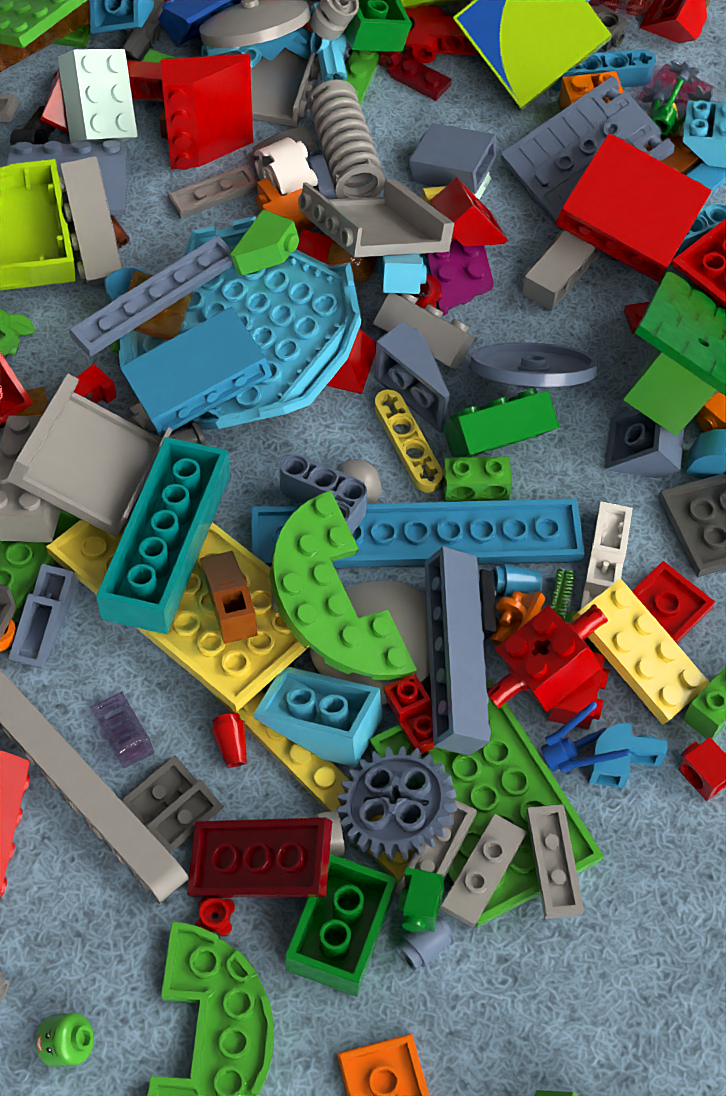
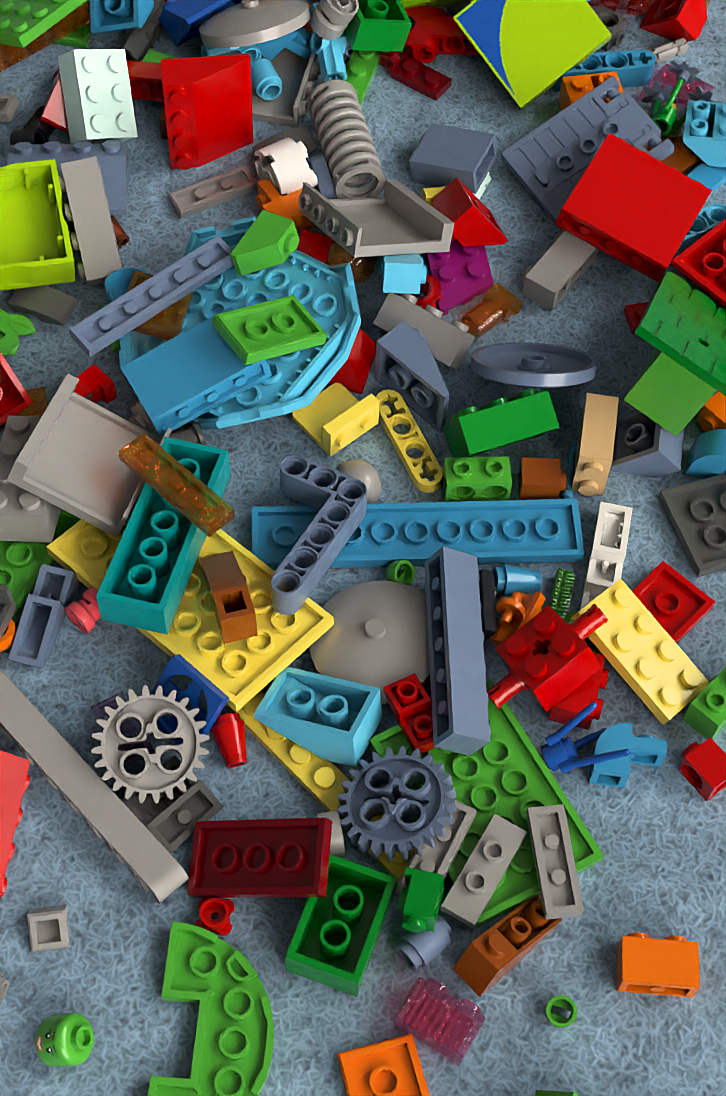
bright green plate [270,491,417,680] -> none
none -> dark grey slope [7,285,78,326]
none -> light grey slope [27,904,70,952]
none -> coral wheel [64,586,101,634]
none -> light grey gear [91,685,210,804]
none -> clear orange plate [118,433,235,537]
none -> blue piece [150,654,229,745]
none -> bright green tile [212,295,328,365]
none -> medium azure brick [251,59,282,101]
none -> light yellow bracket [292,383,380,457]
none -> bright green hinge [385,560,415,586]
none -> clear pink brick [393,977,486,1066]
none -> dark orange slope [453,896,562,997]
none -> clear orange piece [461,283,523,338]
none -> dark orange brick [518,457,566,500]
none -> bright green hinge [545,995,577,1028]
none -> dark azure hinge [561,443,577,499]
none -> tan brick [571,393,619,496]
none -> orange brick [617,932,700,998]
none -> light grey axle [647,38,689,64]

